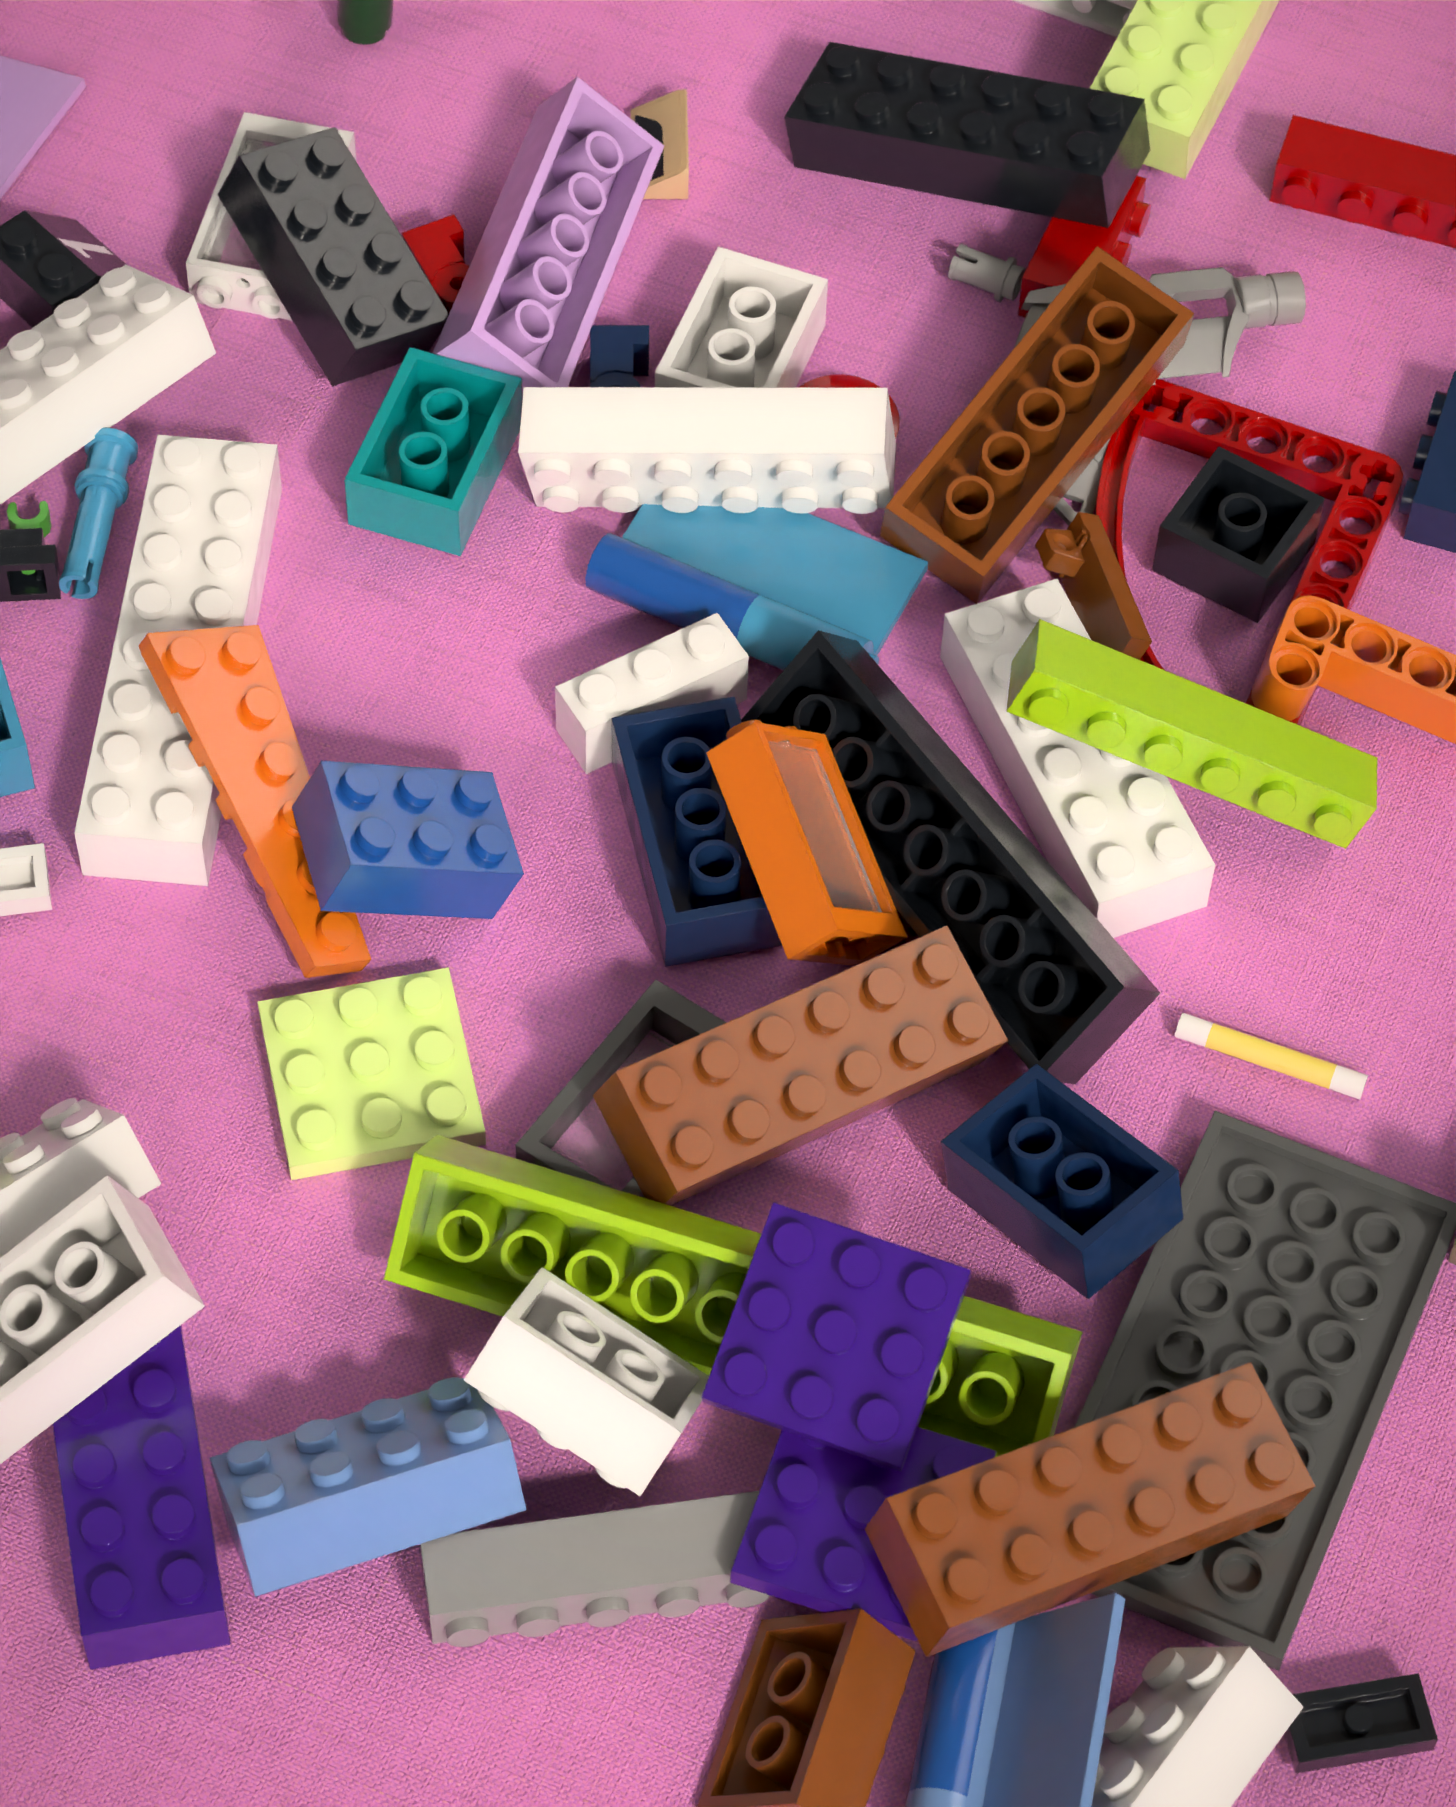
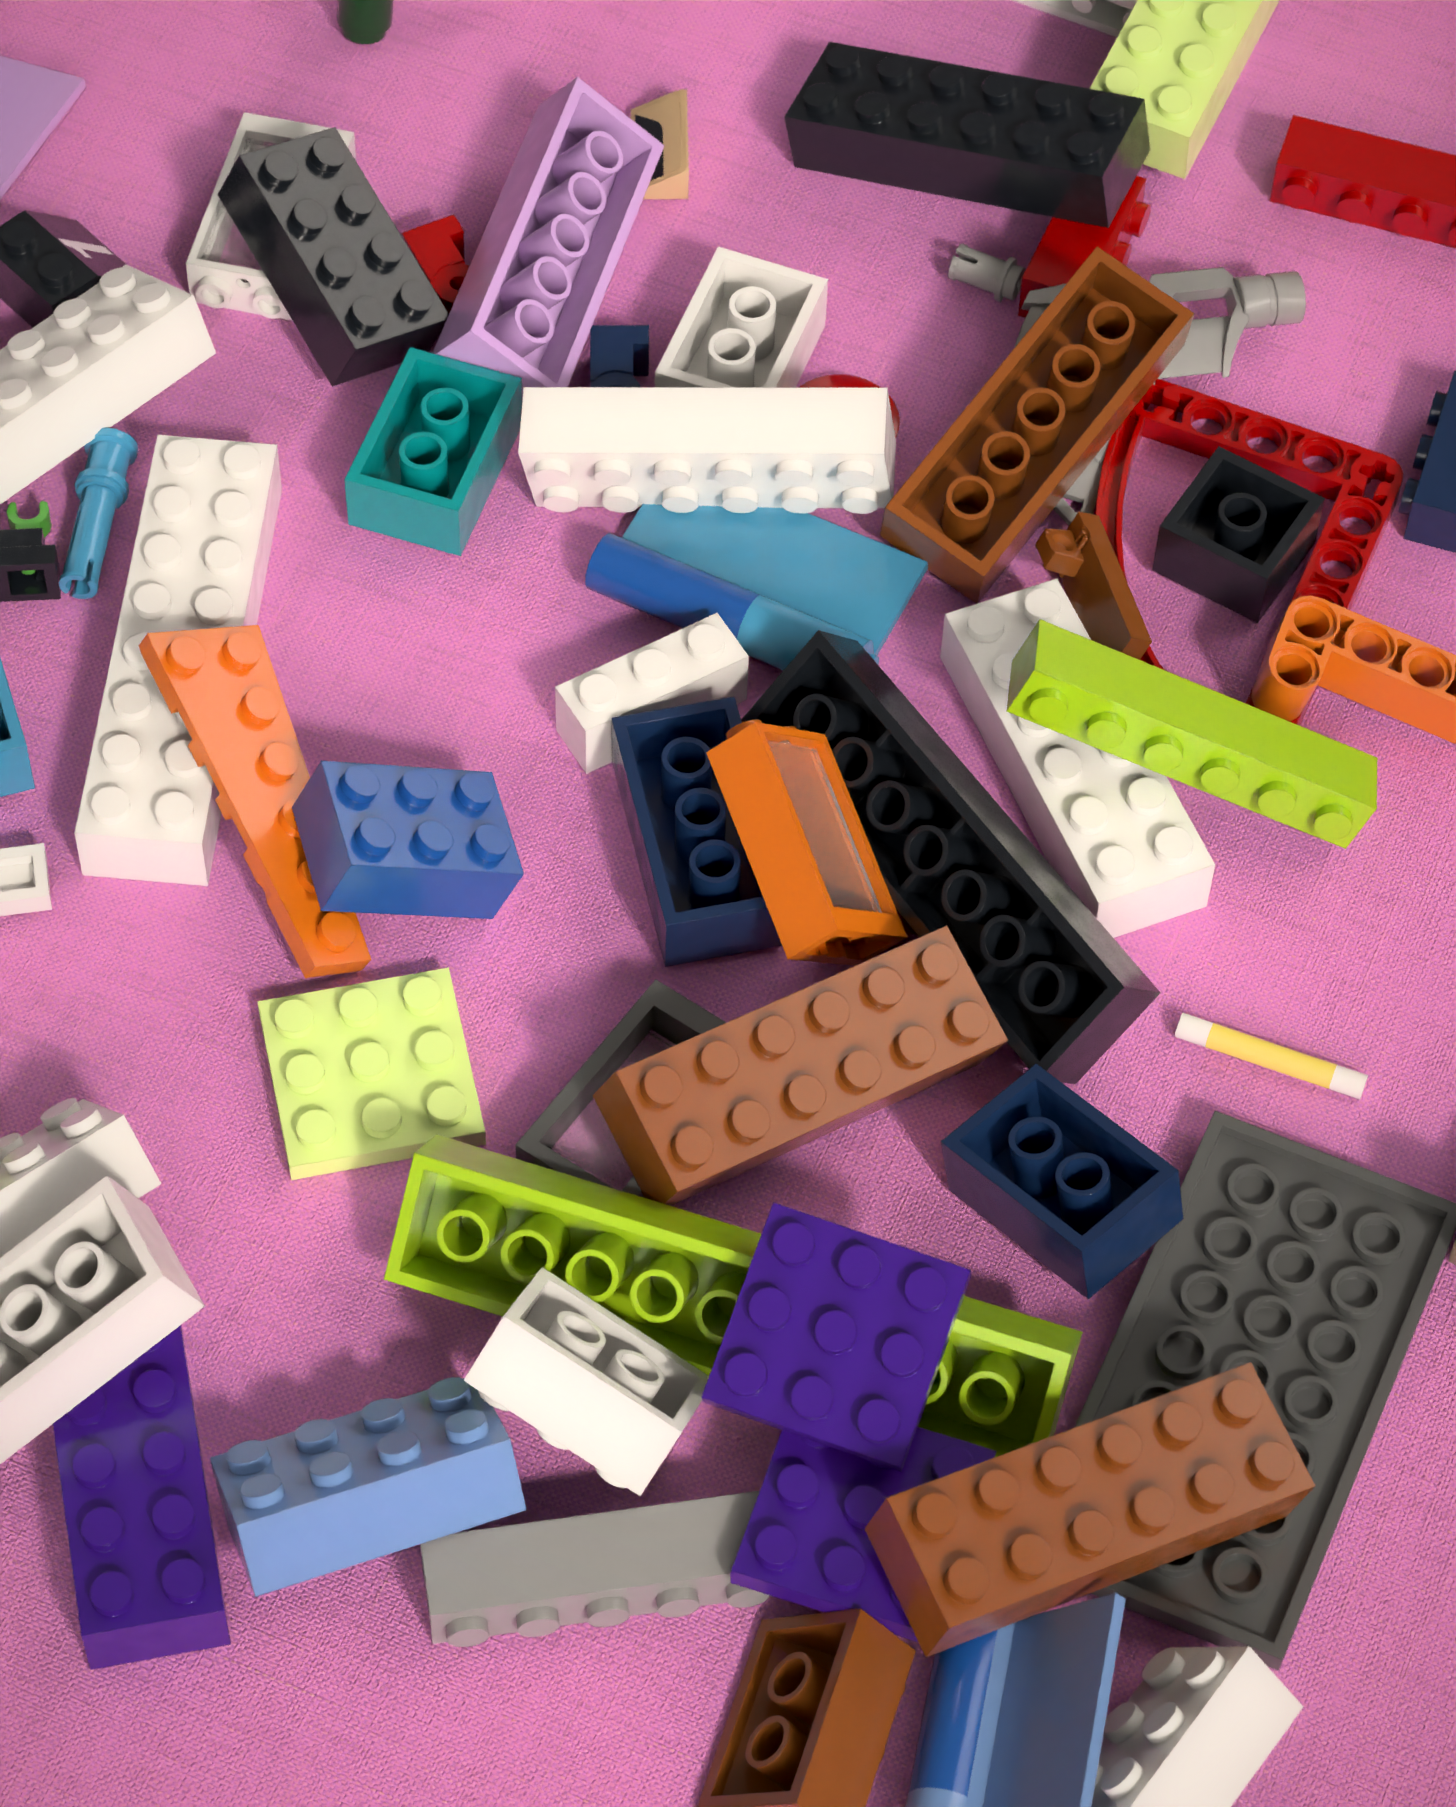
black plate [1284,1673,1438,1774] -> none

